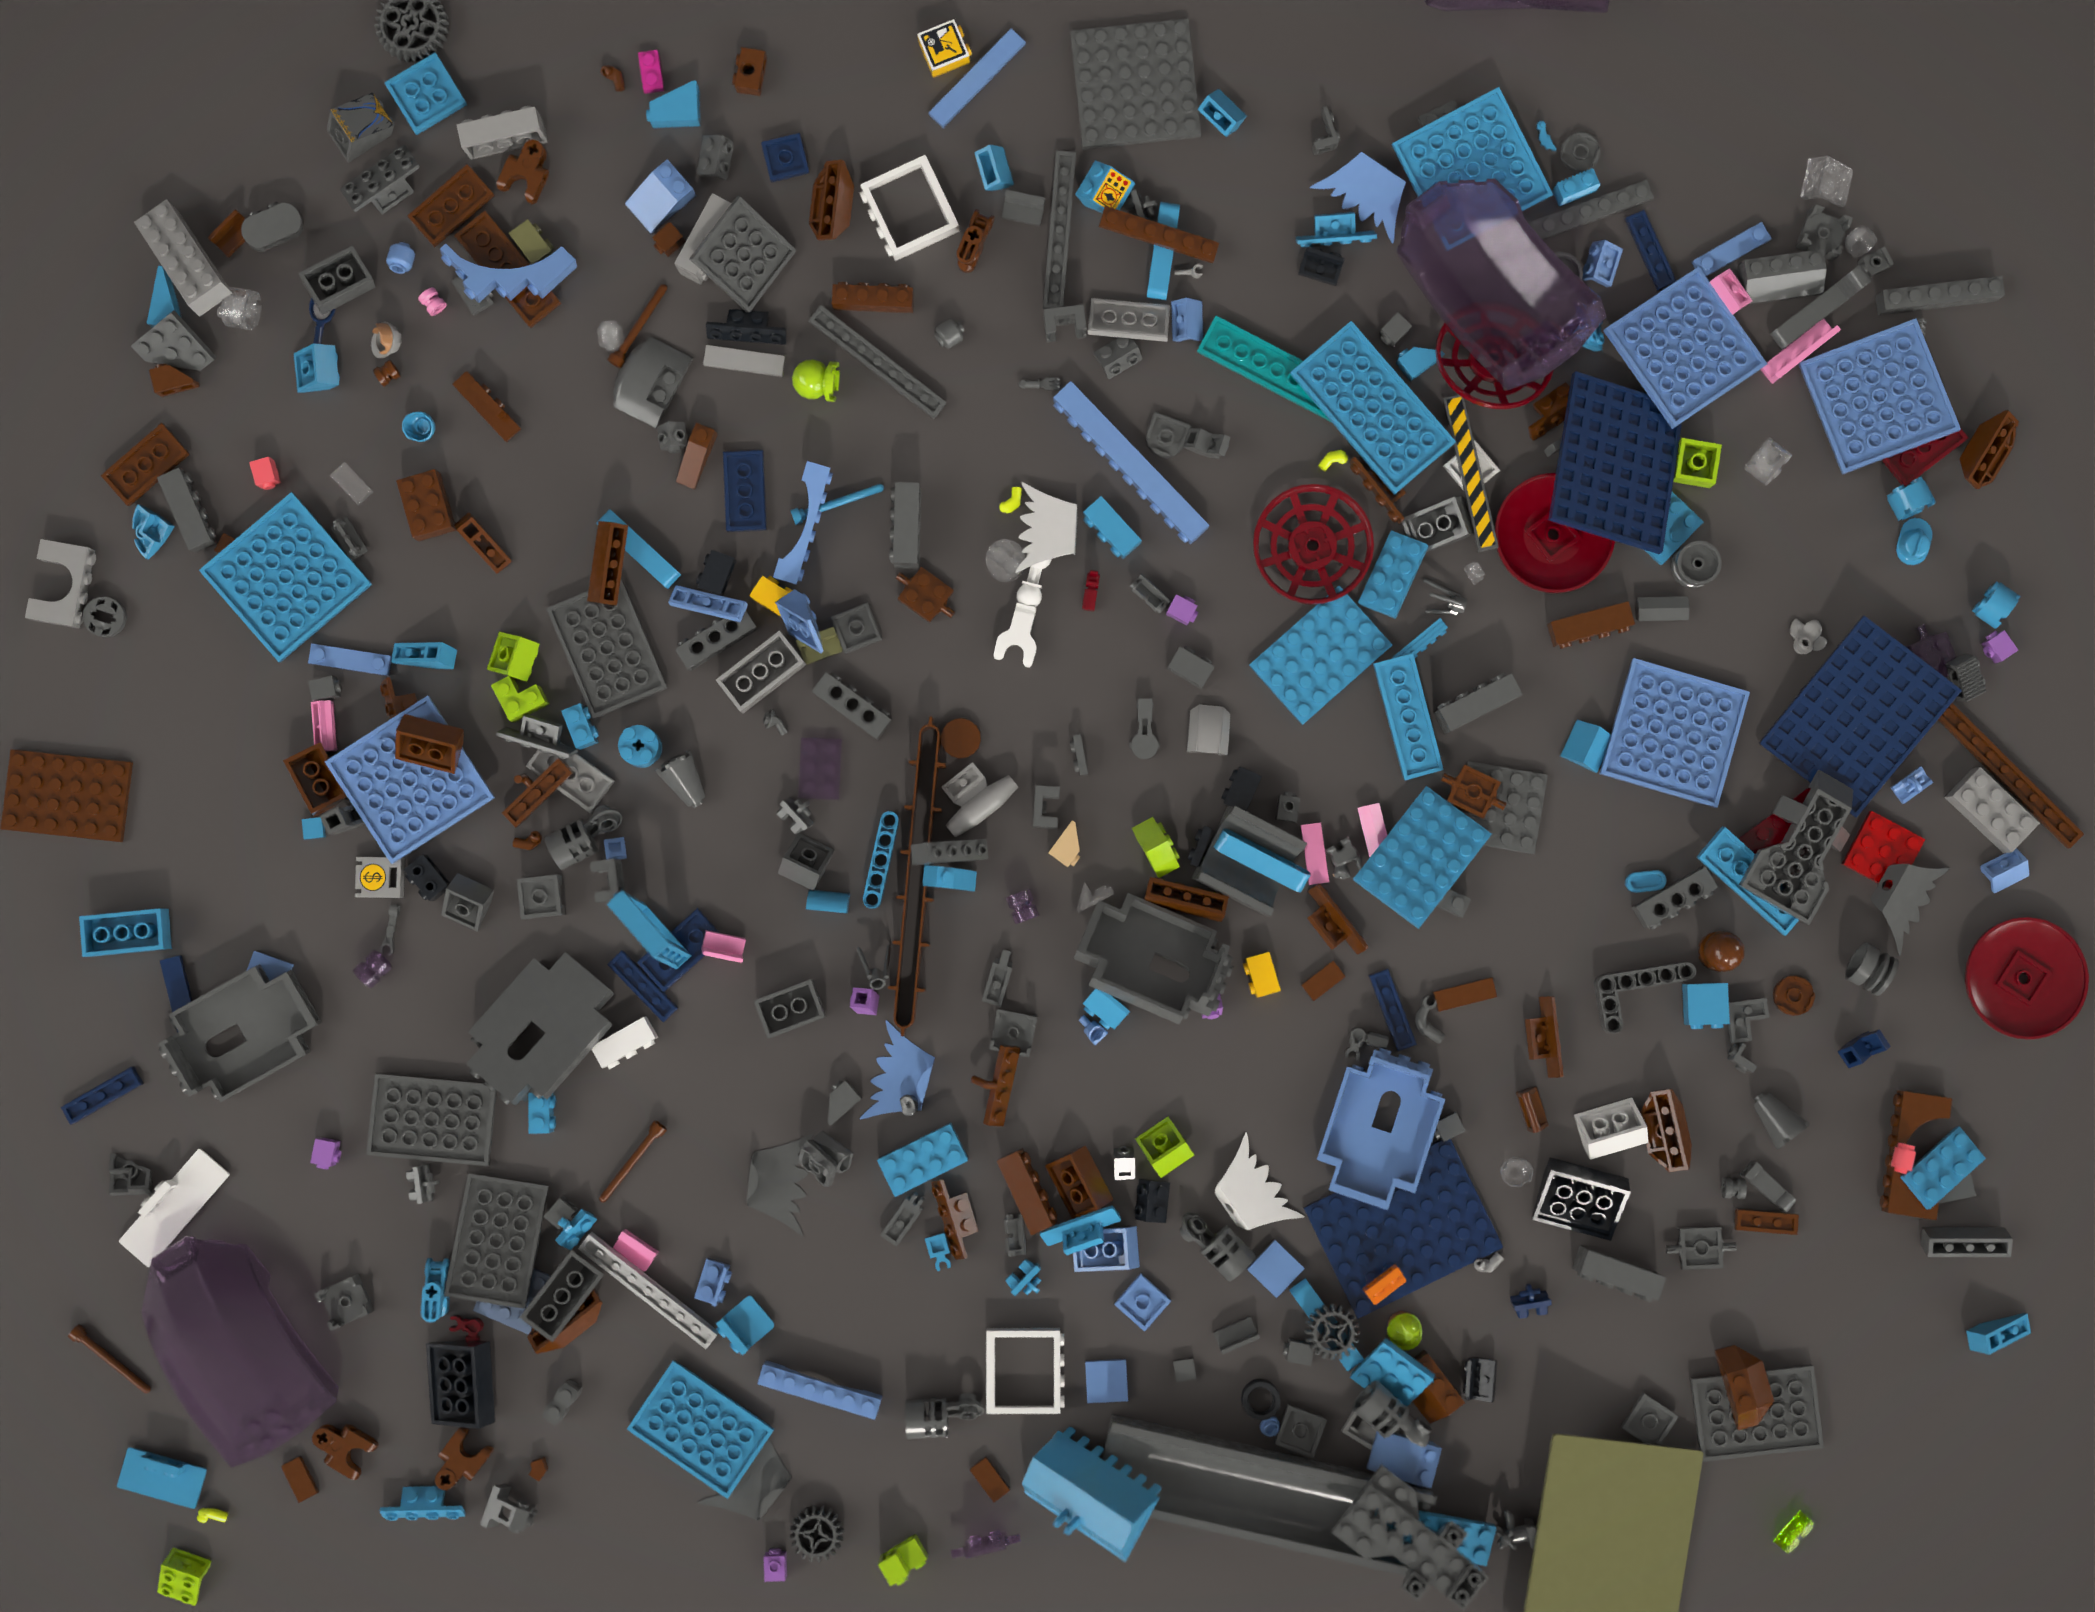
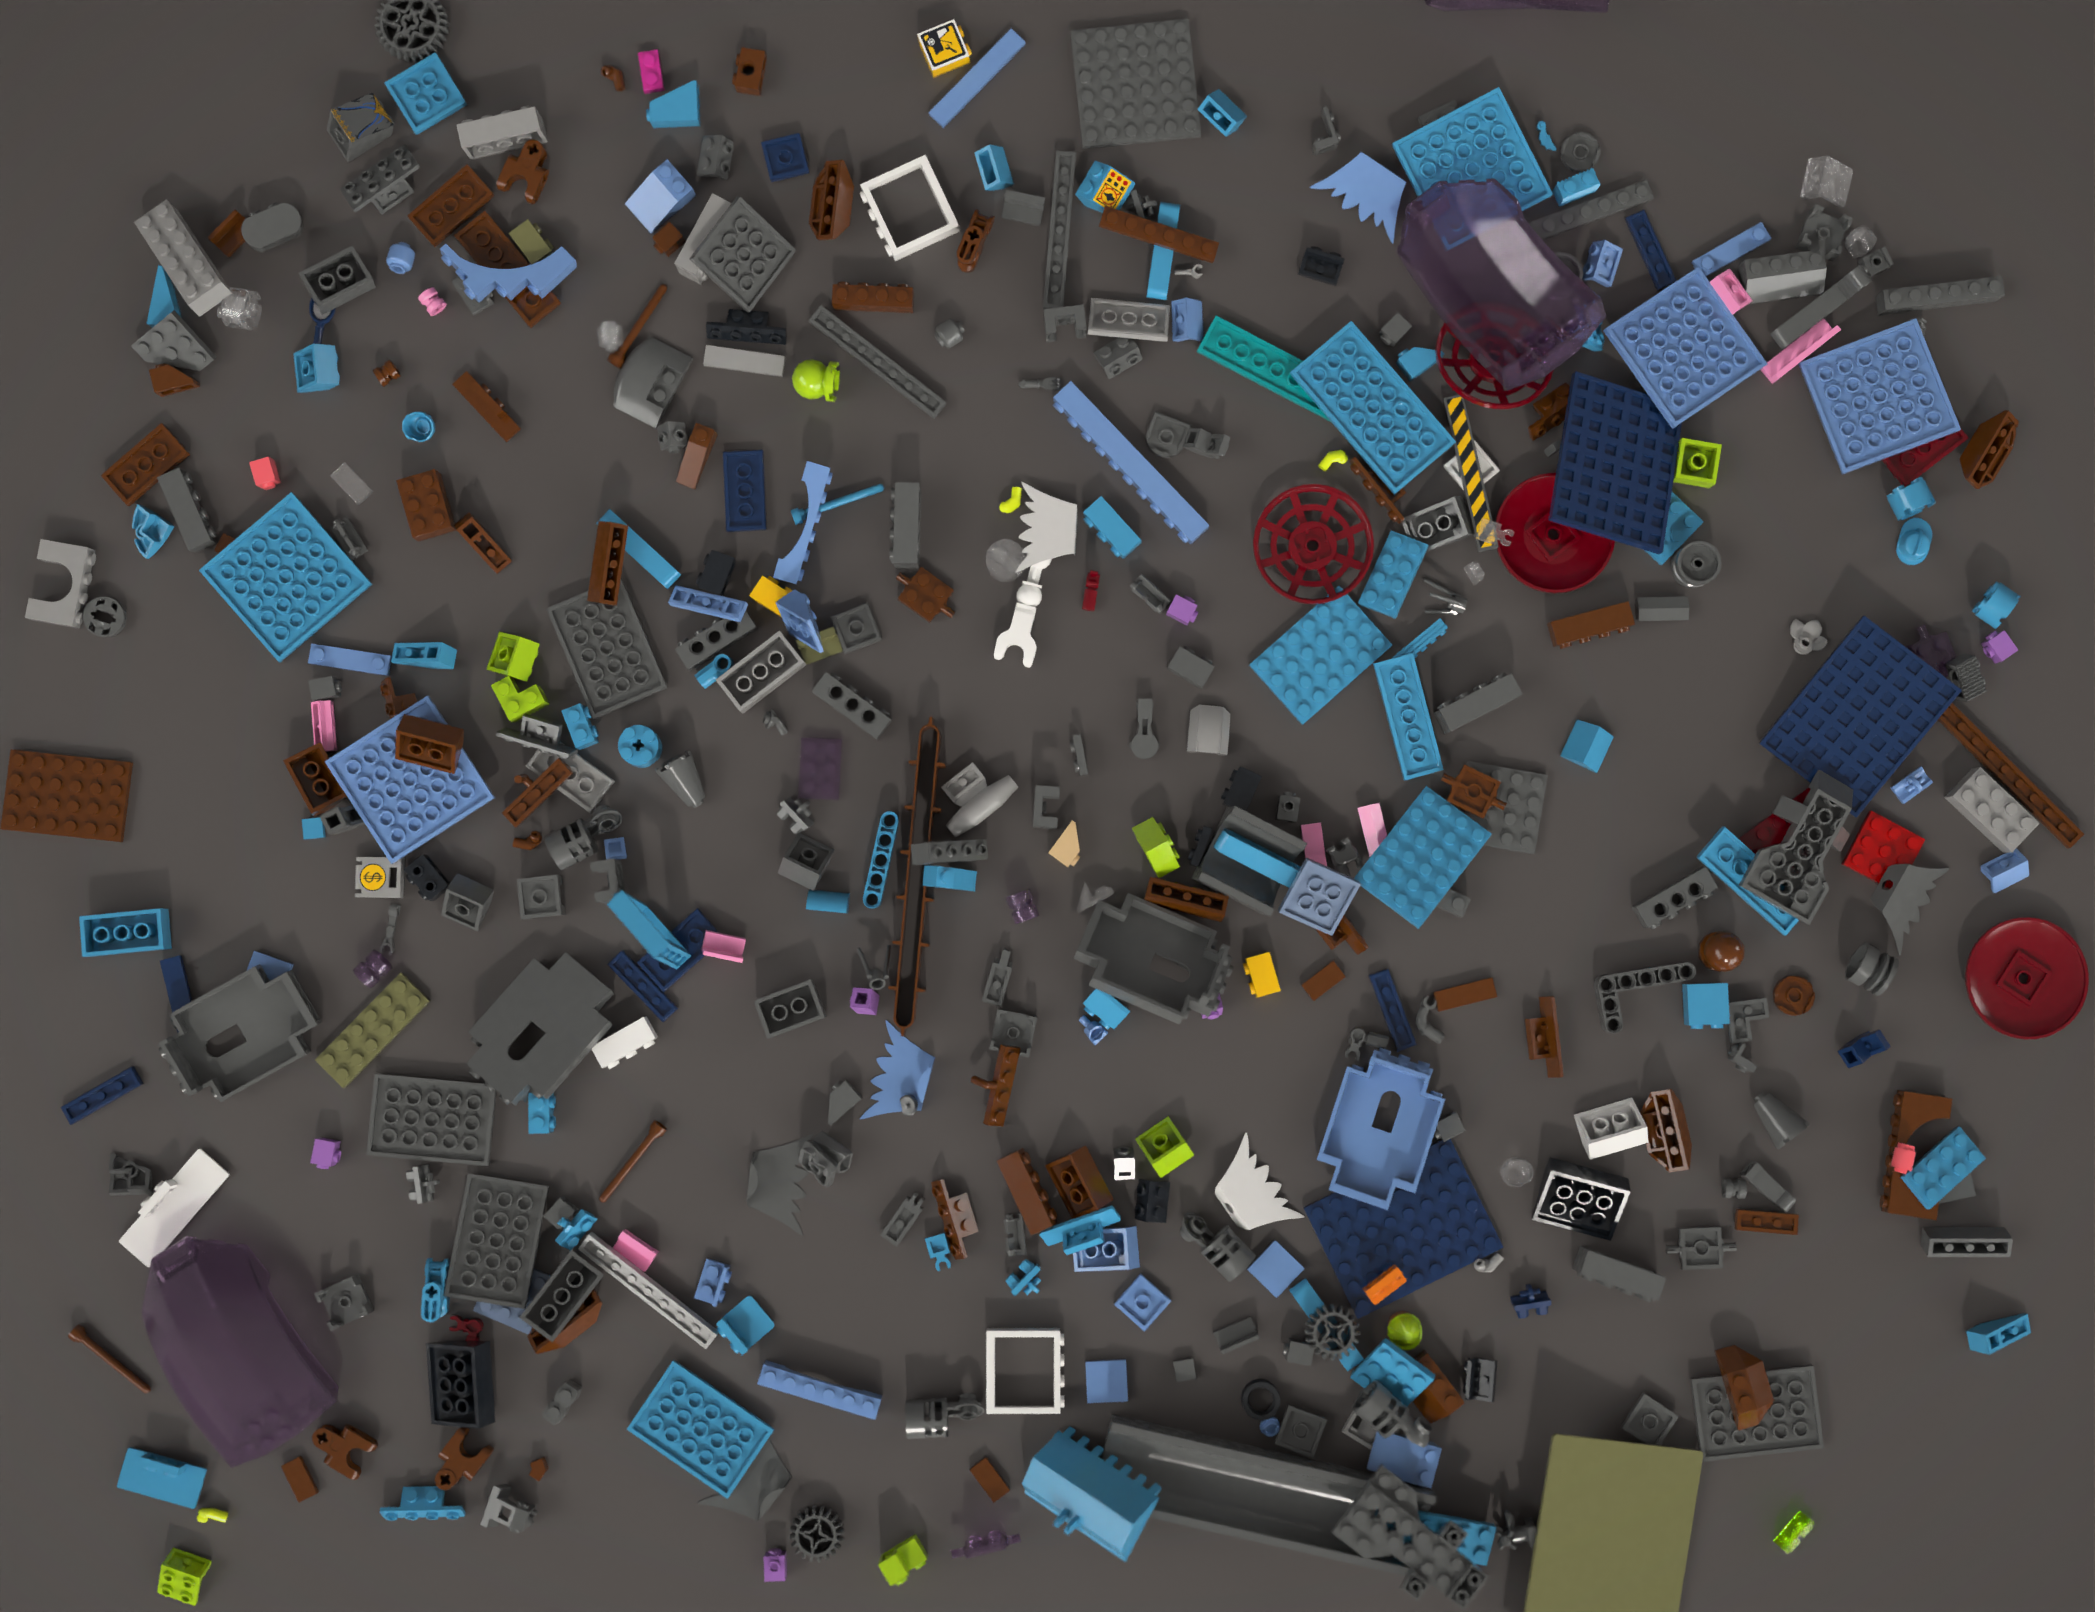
piece [371,321,402,358] -> none
dark azure brick [877,1123,969,1197] -> none
reddish brown tile [941,718,981,759] -> none
dark azure bracket [1295,212,1377,247] -> none
reddish brown tile [1516,1086,1549,1133] -> none
medium blue plate [1599,658,1750,808] -> none
dark azure tile [1625,870,1667,893] -> none
clear brick [1744,437,1793,486] -> none
none -> olive plate [315,973,431,1088]
none -> dark azure piece [694,654,734,689]
none -> sand blue plate [1278,858,1361,936]
none -> clear plate [1475,518,1514,546]

